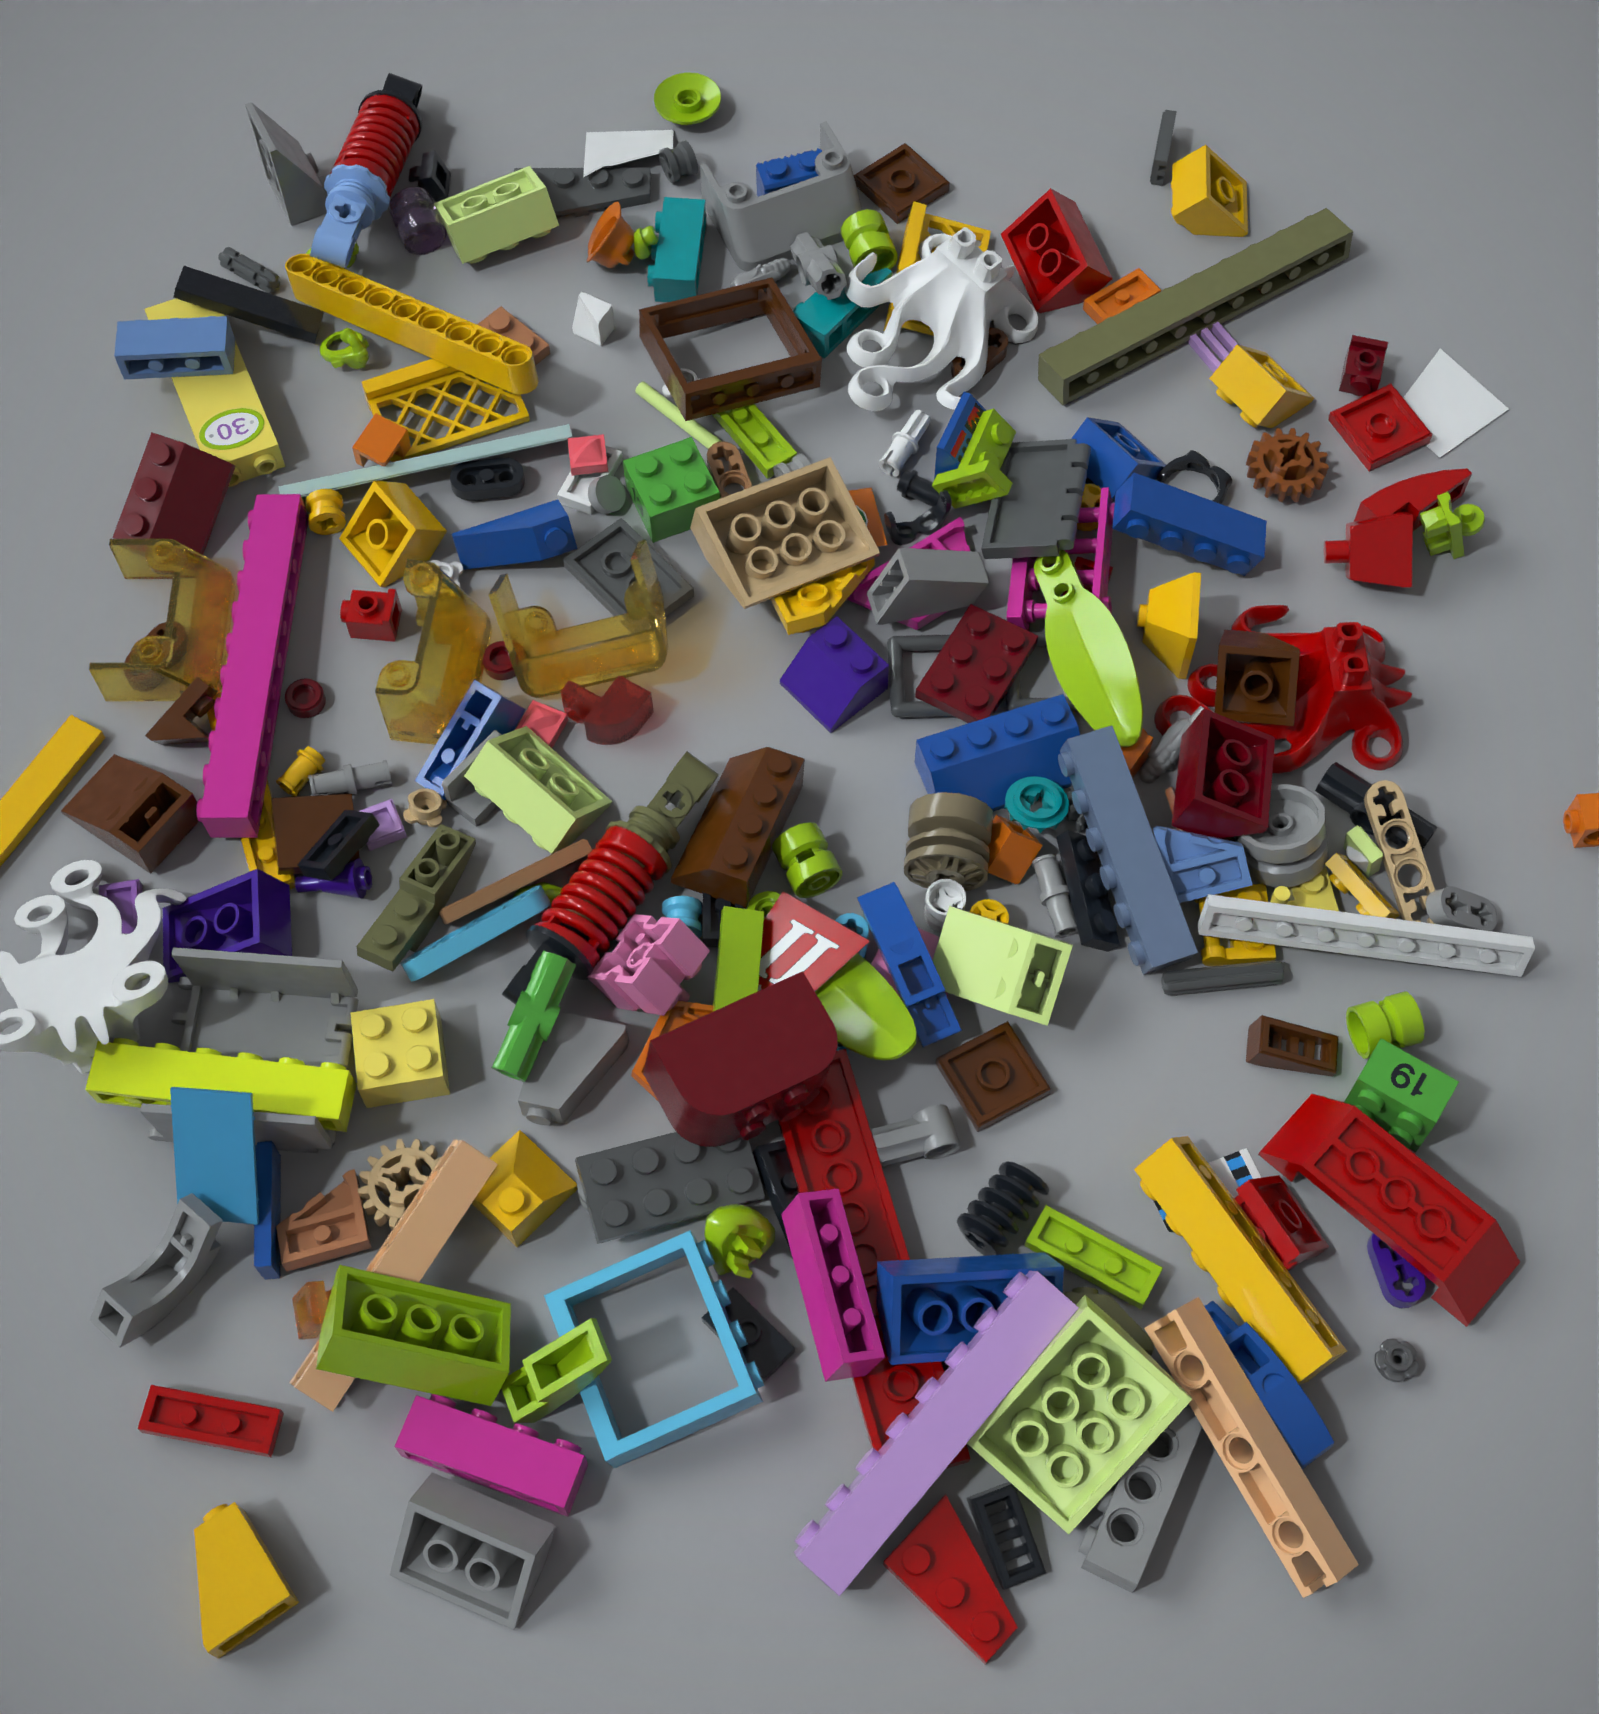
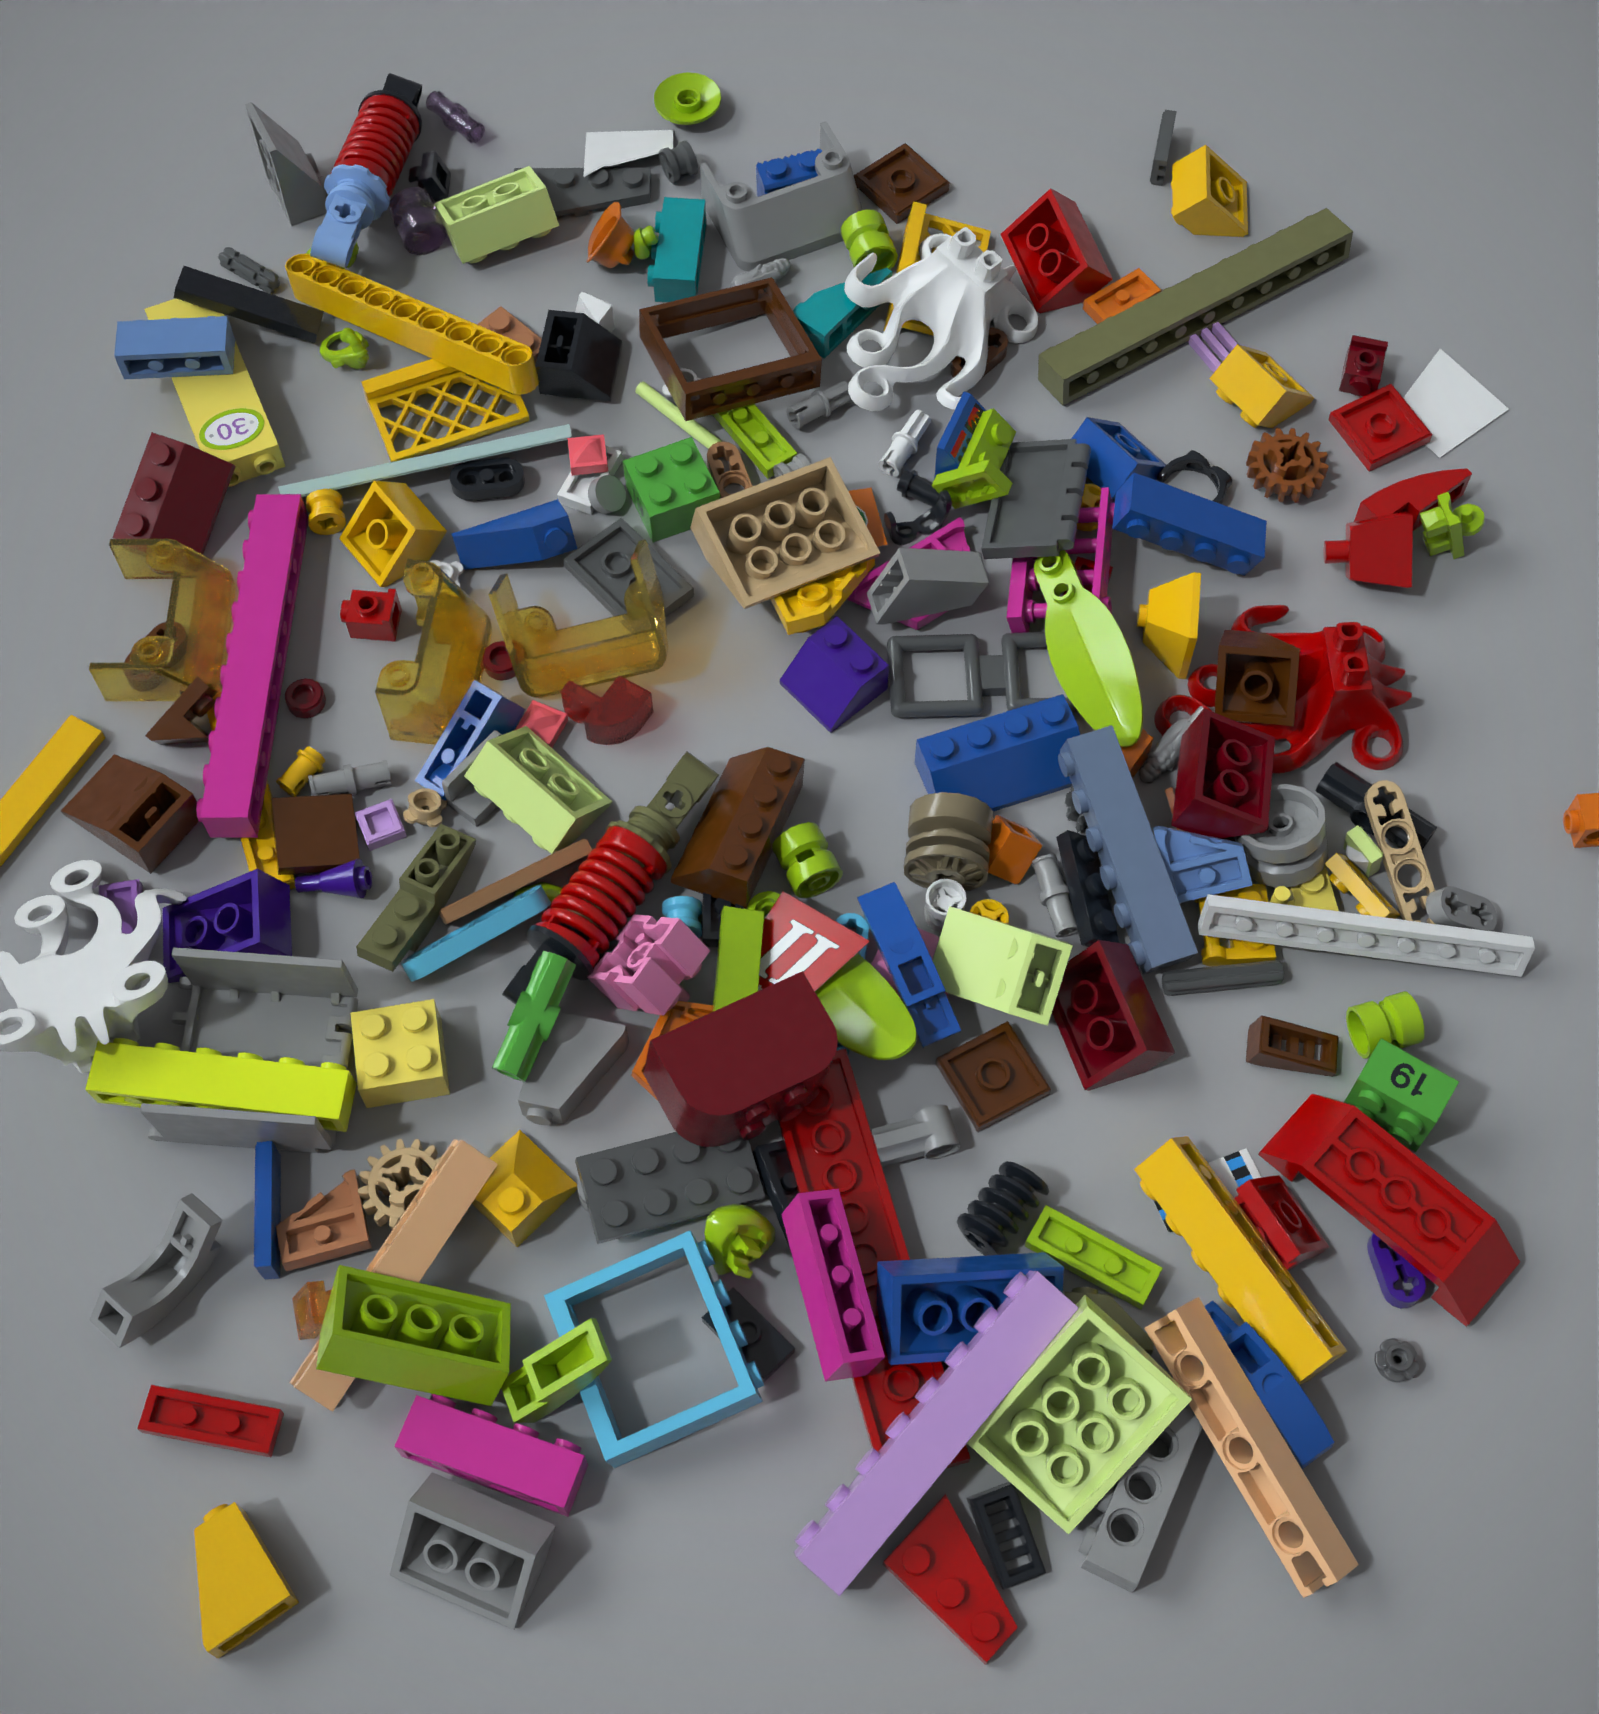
dark azure window [170,1087,259,1225] -> none
black plate [297,809,380,881] -> none
orange panel [352,413,411,467] -> none
light grey piece [790,232,847,300] -> none
dark red plate [915,604,1039,723] -> none
teal gear [1004,776,1069,833] -> none
none -> clear purple pin [426,91,485,143]
none -> black slope [535,310,623,402]
none -> light grey axle [787,381,852,429]
none -> dark red slope [1052,940,1175,1091]

